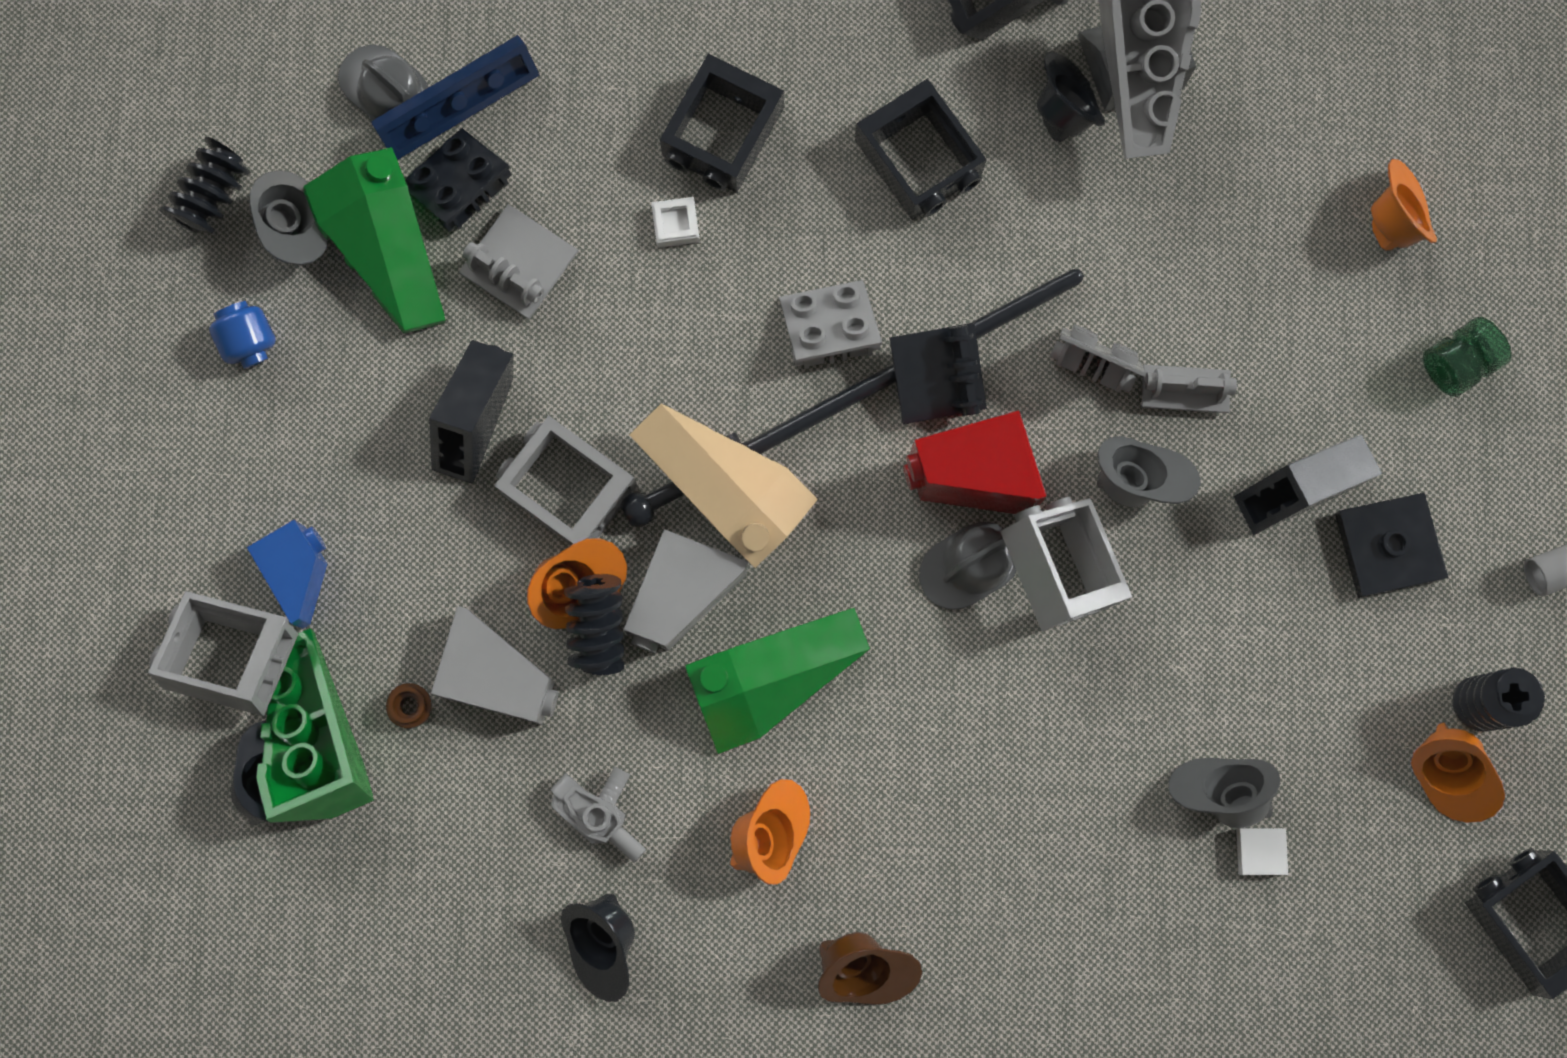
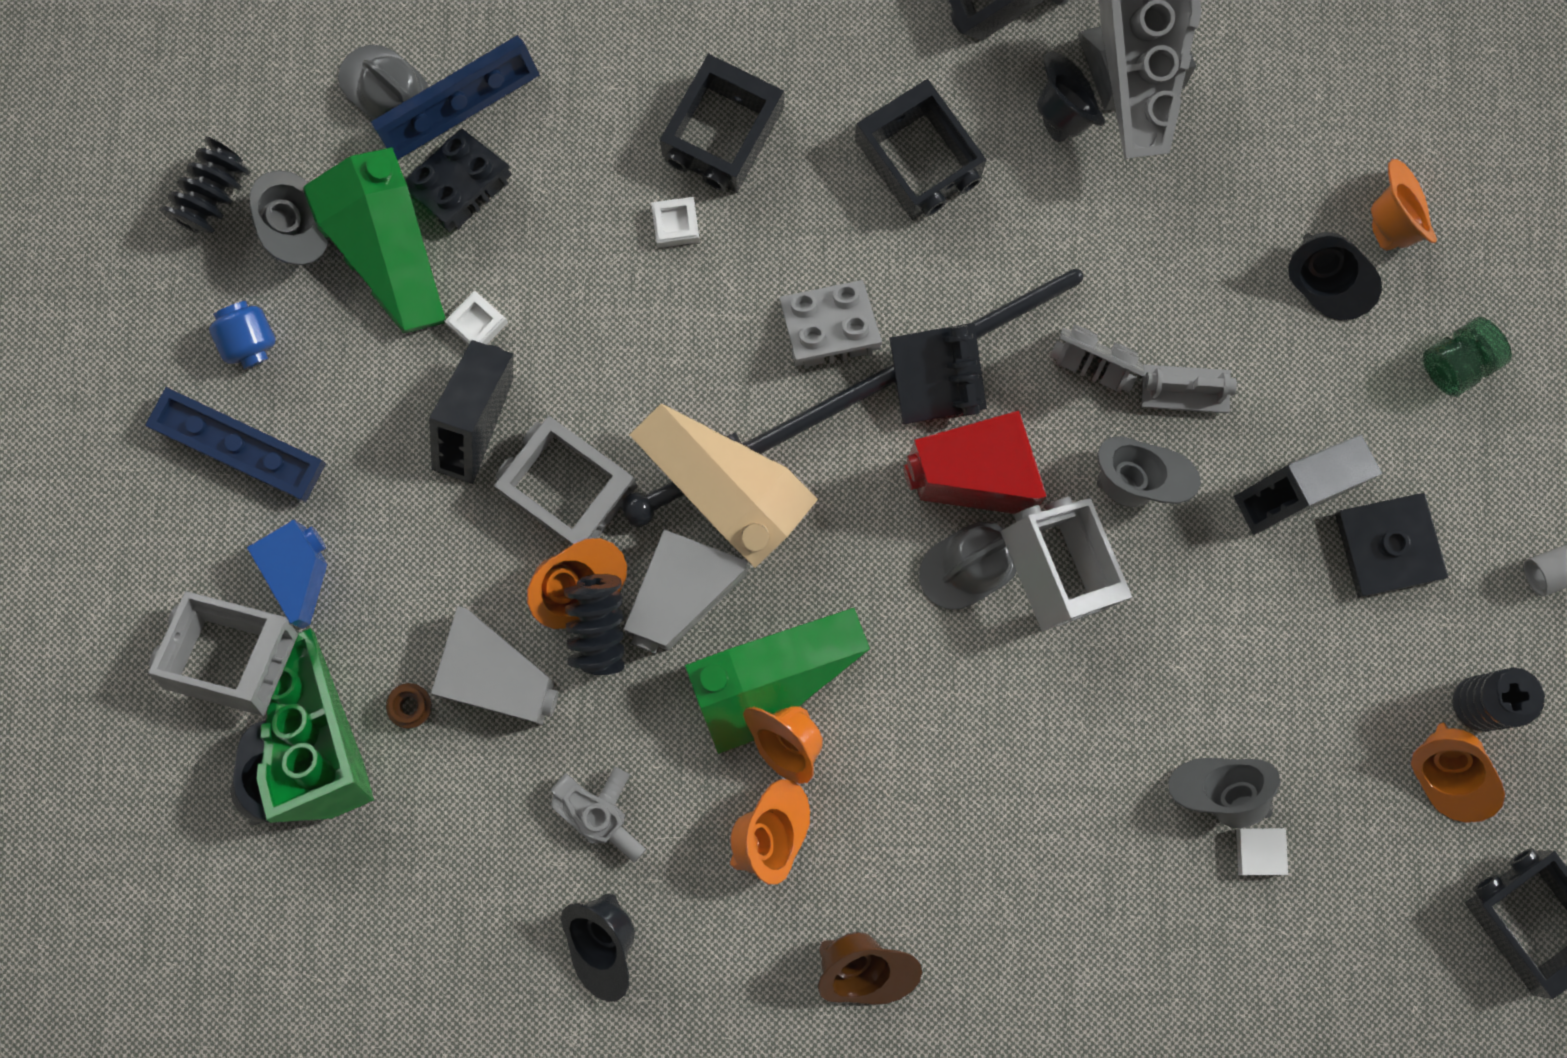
light grey hinge [458,204,579,320] -> none
none -> dark blue plate [145,387,326,502]
none -> white tile [445,290,508,345]
none -> orange piece [743,706,823,784]
none -> black piece [1288,232,1382,320]

